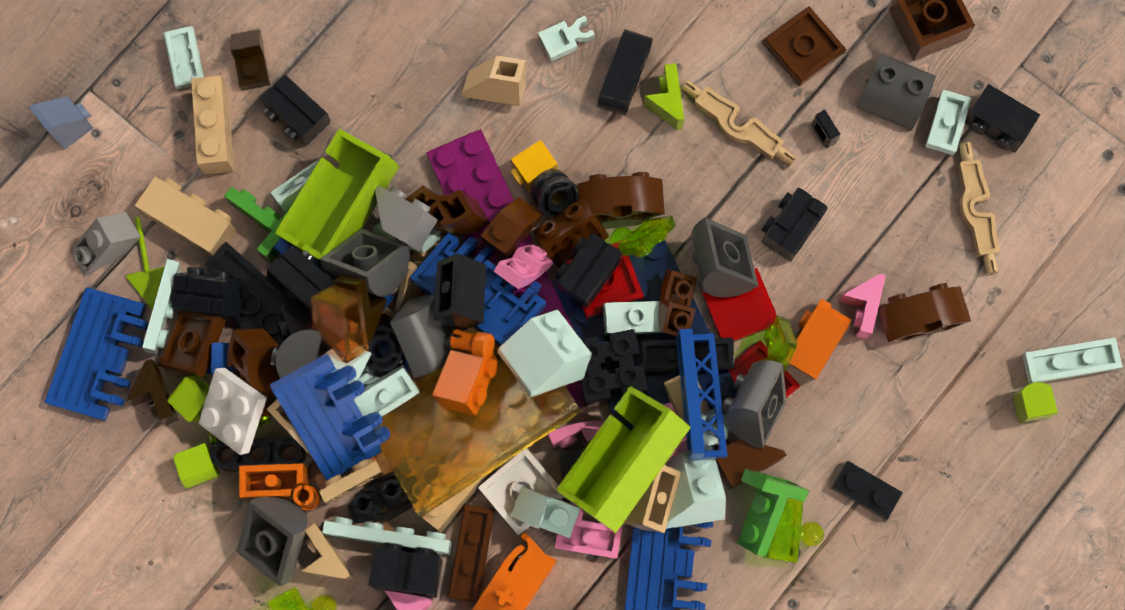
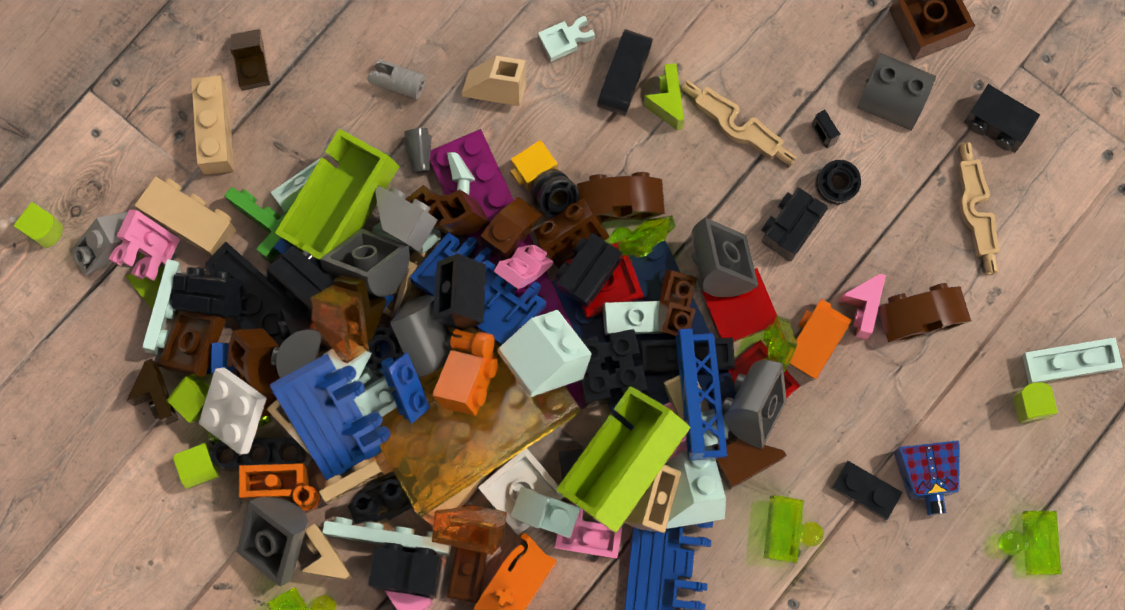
sand blue slope [29,96,93,149] -> none
blue hinge [44,287,149,421] -> none
light aqua plate [163,26,205,90] -> none
black brick [260,75,331,146] -> none
bright pink slope [548,421,605,450] -> none
bright green bracket [737,469,809,557] -> none
reddish brown tile [763,6,847,87] -> none
light aqua plate [925,89,972,156] -> none
none -> lime piece [13,202,63,248]
none -> bright pink plate [109,209,180,281]
none -> light grey hinge [366,59,426,100]
none -> blue hinge [380,352,431,424]
none -> dark grey cone [402,128,432,173]
none -> clear orange slope [432,506,507,555]
none -> light aqua bar [447,152,475,195]
none -> black wheel [815,160,861,205]
none -> torso [894,440,960,516]
none -> clear neon green plate [998,511,1061,575]

